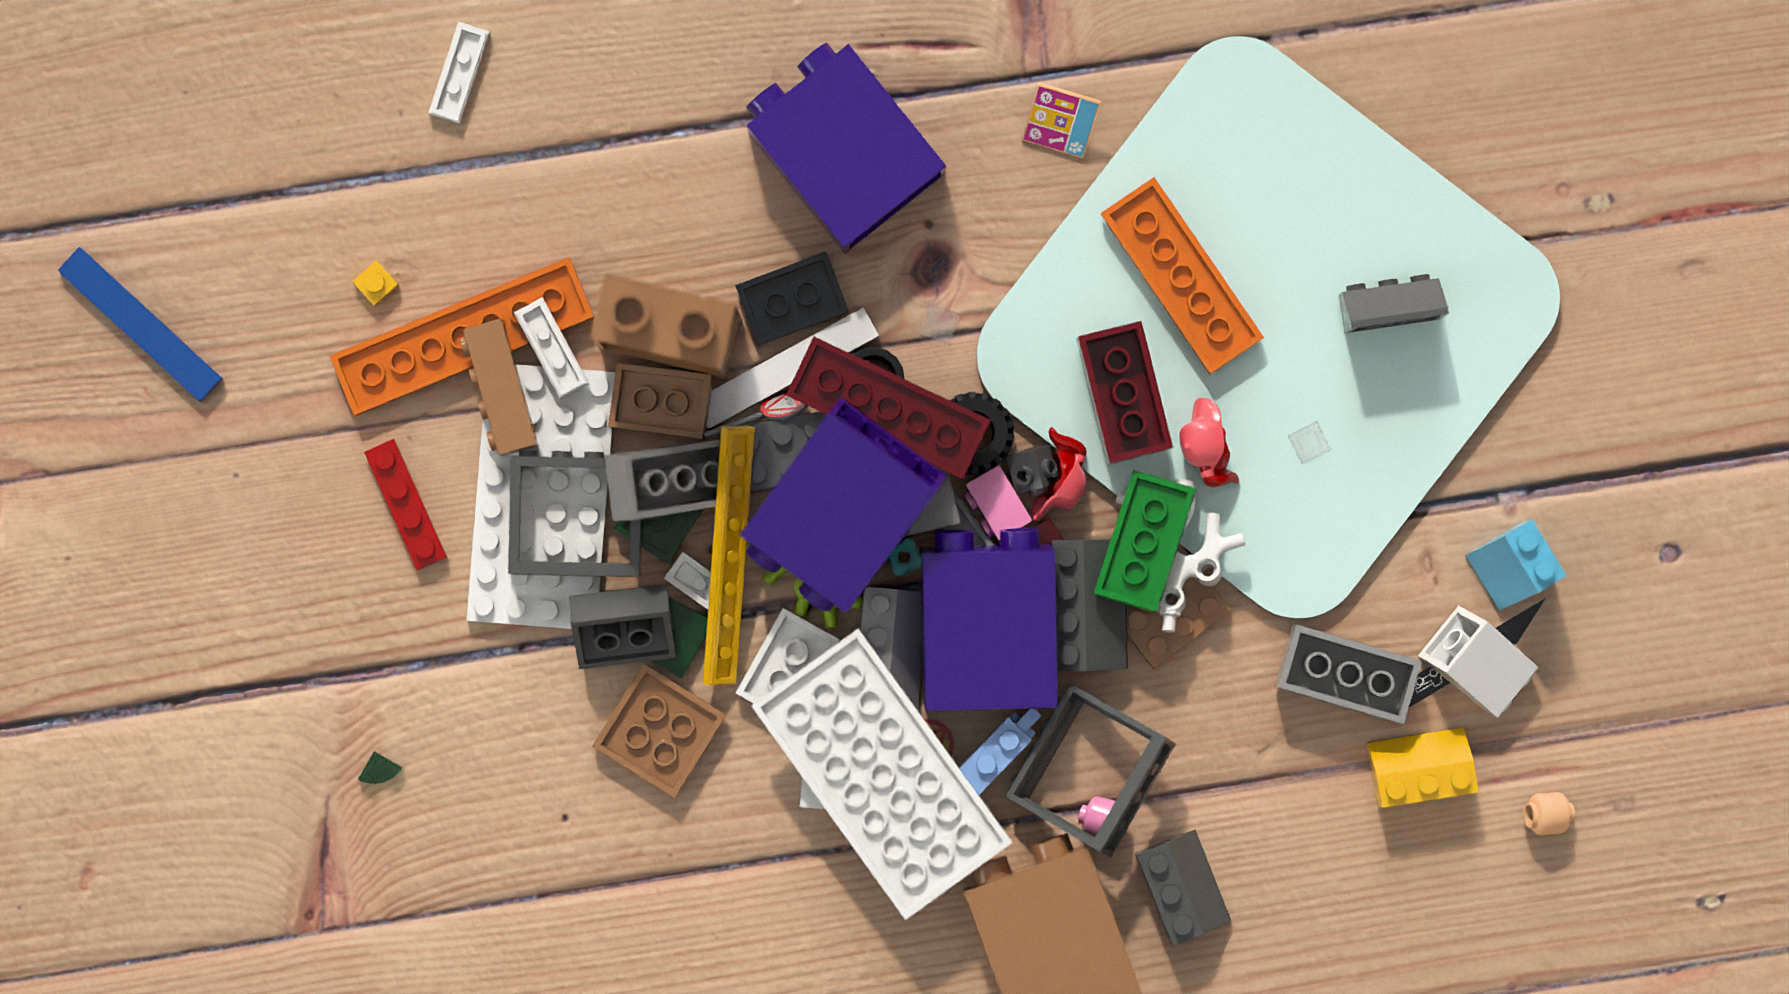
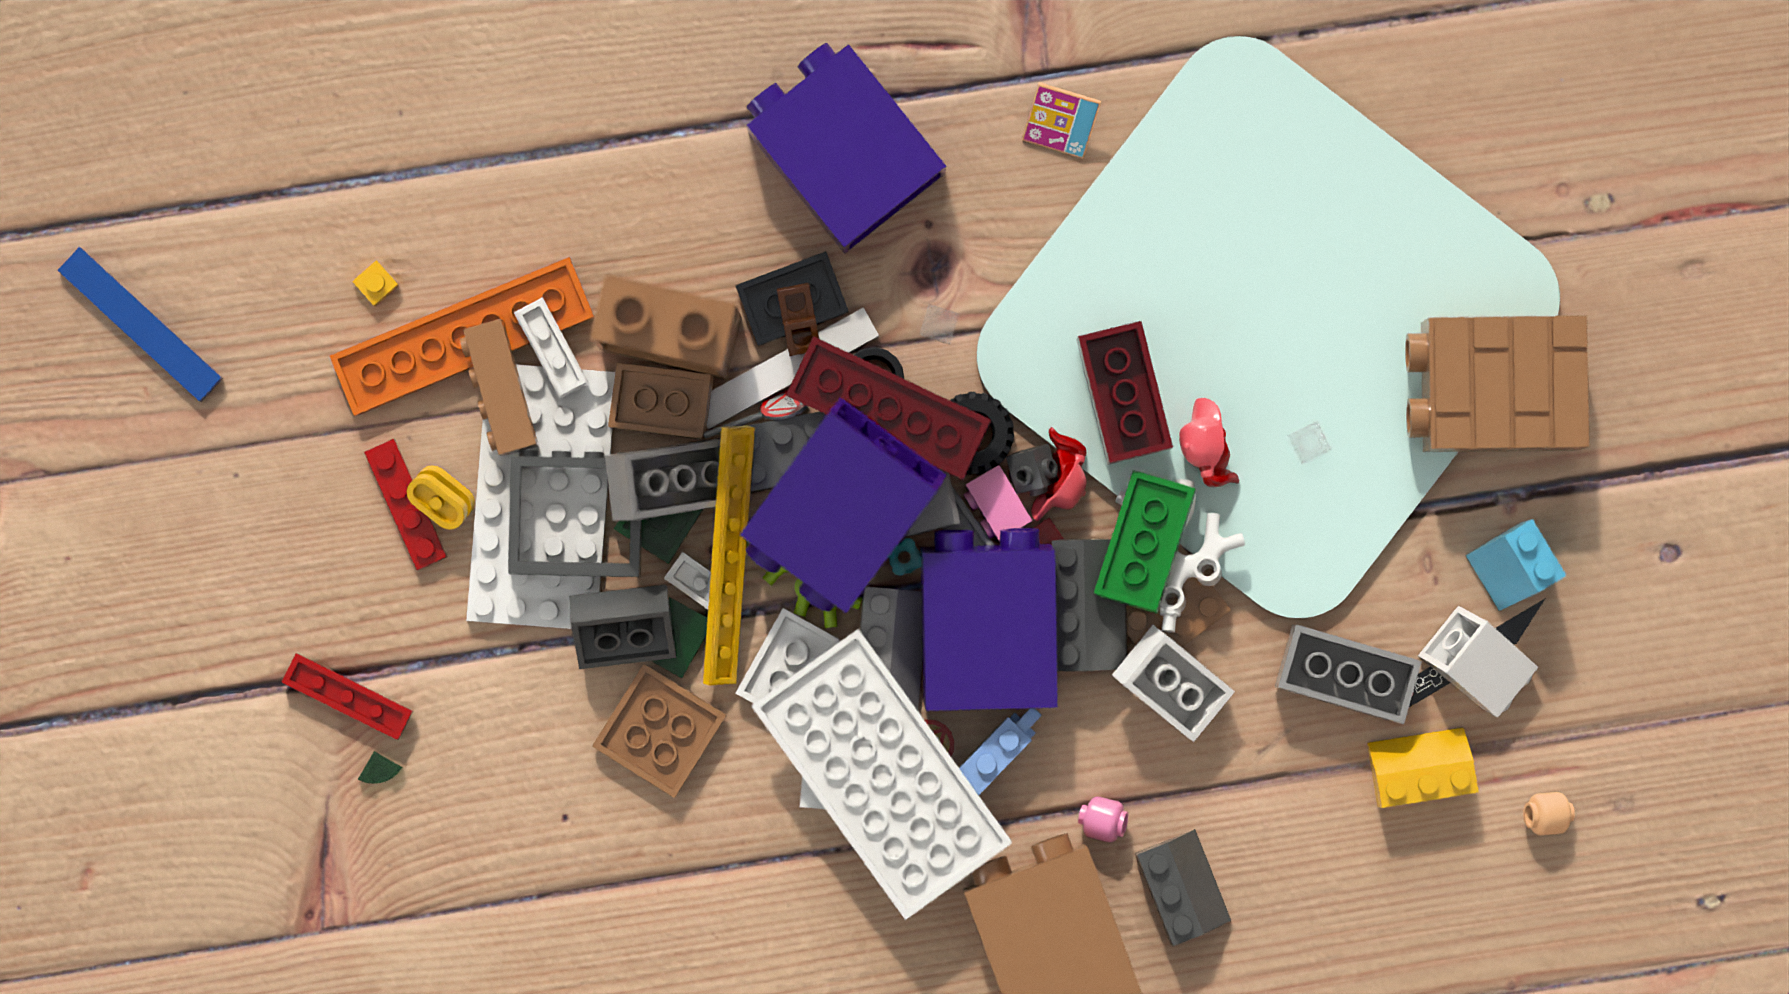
white tile [428,22,490,124] -> none
dark grey window [1005,683,1176,858] -> none
orange plate [1100,177,1264,375] -> none
slope [1339,274,1449,333] -> none
none -> red plate [281,653,413,740]
none -> yellow brick [407,465,475,529]
none -> reddish brown slope [777,283,819,356]
none -> white brick [1112,625,1235,742]
none -> medium nougat brick [1405,316,1589,452]

